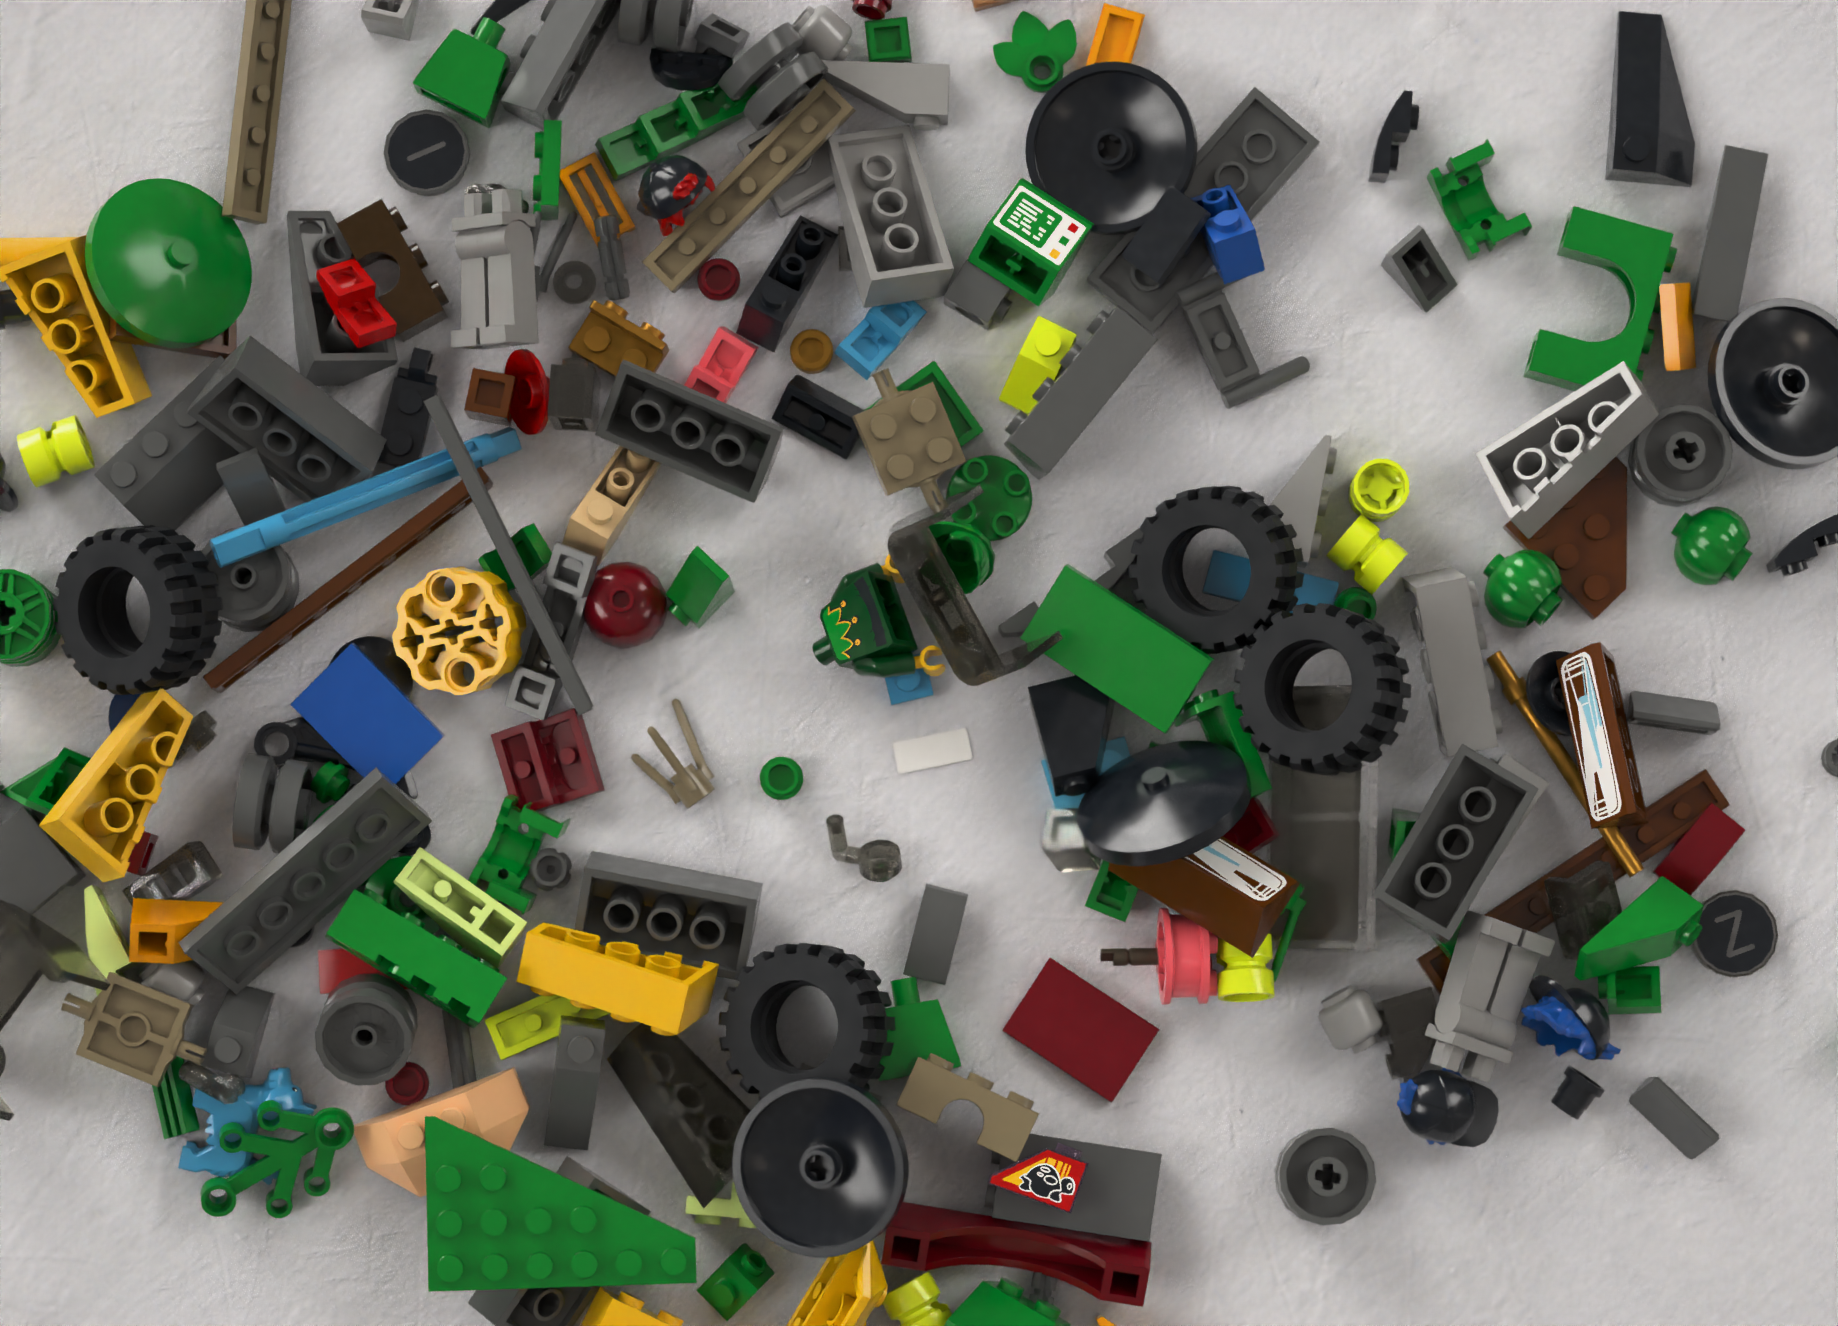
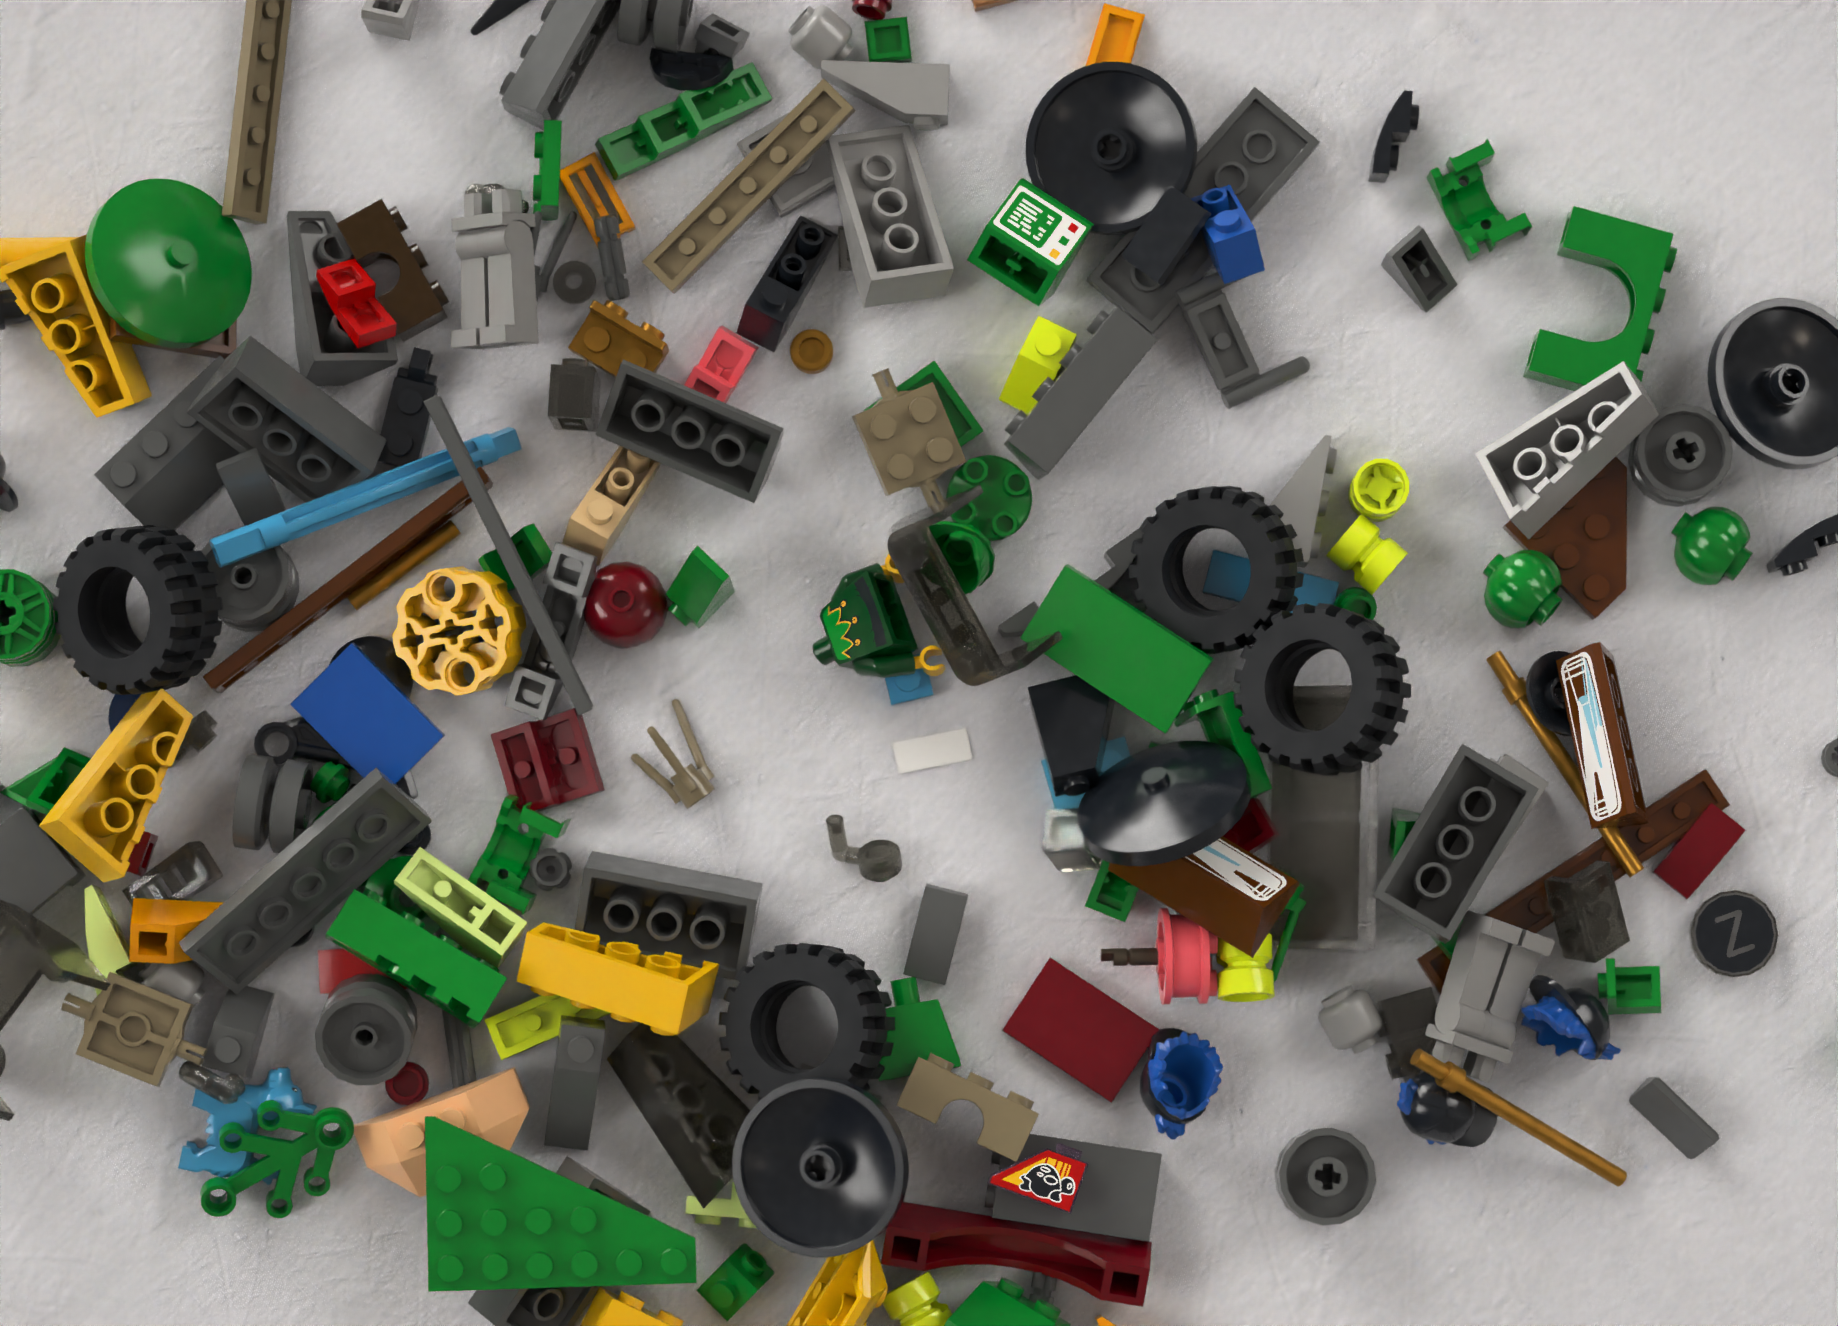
neon yellow wheel [17,415,95,487] -> none
green tile [152,1056,200,1140] -> none
black tile [383,109,470,196] -> none
green torso [413,17,511,128] -> none
reddish brown panel [464,368,517,426] -> none
red dish [504,349,554,435] -> none
black hair [637,155,715,236] -> none
dark red plate [697,258,740,302] -> none
dark grey wheel [718,22,828,131] -> none
green plate [760,757,803,800] -> none
black slope [771,375,863,460] -> none
dark azure slope [834,301,927,380] -> none
dark grey brick [944,260,1013,330] -> none
green plate [993,11,1077,93] -> none
light grey wedge [1402,567,1503,757] -> none
black piece [1551,1065,1605,1120] -> none
green slope [1574,876,1704,981] -> none
black wedge [1605,11,1695,187] -> none
dark grey slope [1627,691,1721,735] -> none
light orange tile [1659,282,1696,371] -> none
dark grey slope [1692,145,1768,322] -> none
none -> pearl gold bar [347,520,461,610]
none -> blue hair [1140,1028,1223,1140]
none -> pearl gold bar [1410,1049,1627,1187]

